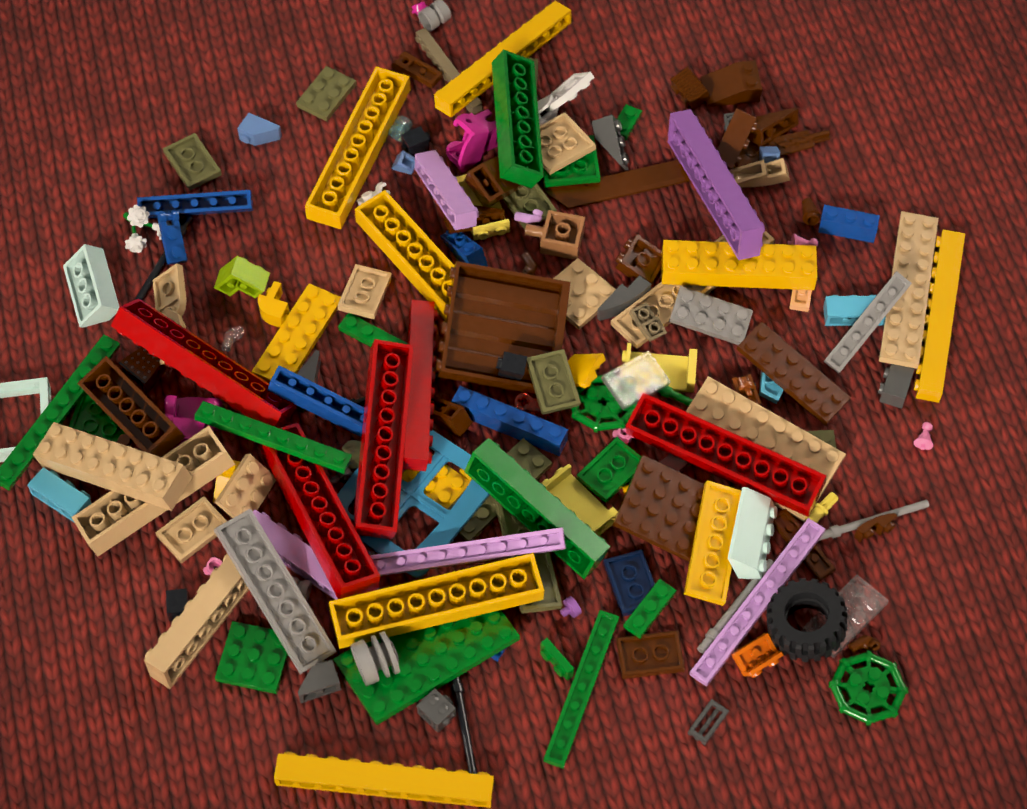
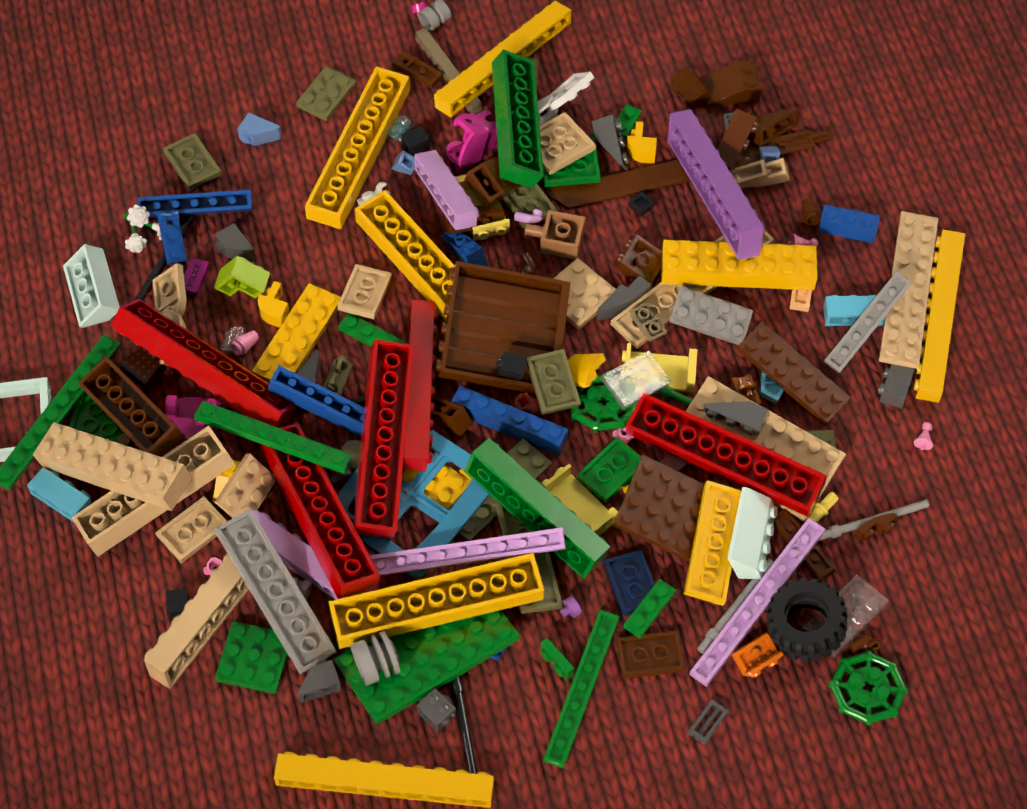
none -> magenta tile [184,258,210,296]
none -> dark grey slope [214,223,256,261]
none -> bright pink cone [230,331,259,356]
none -> olive hinge [323,355,353,396]
none -> yellow brick [627,122,657,164]
none -> black plate [628,191,655,217]
none -> dark grey slope [703,401,769,436]

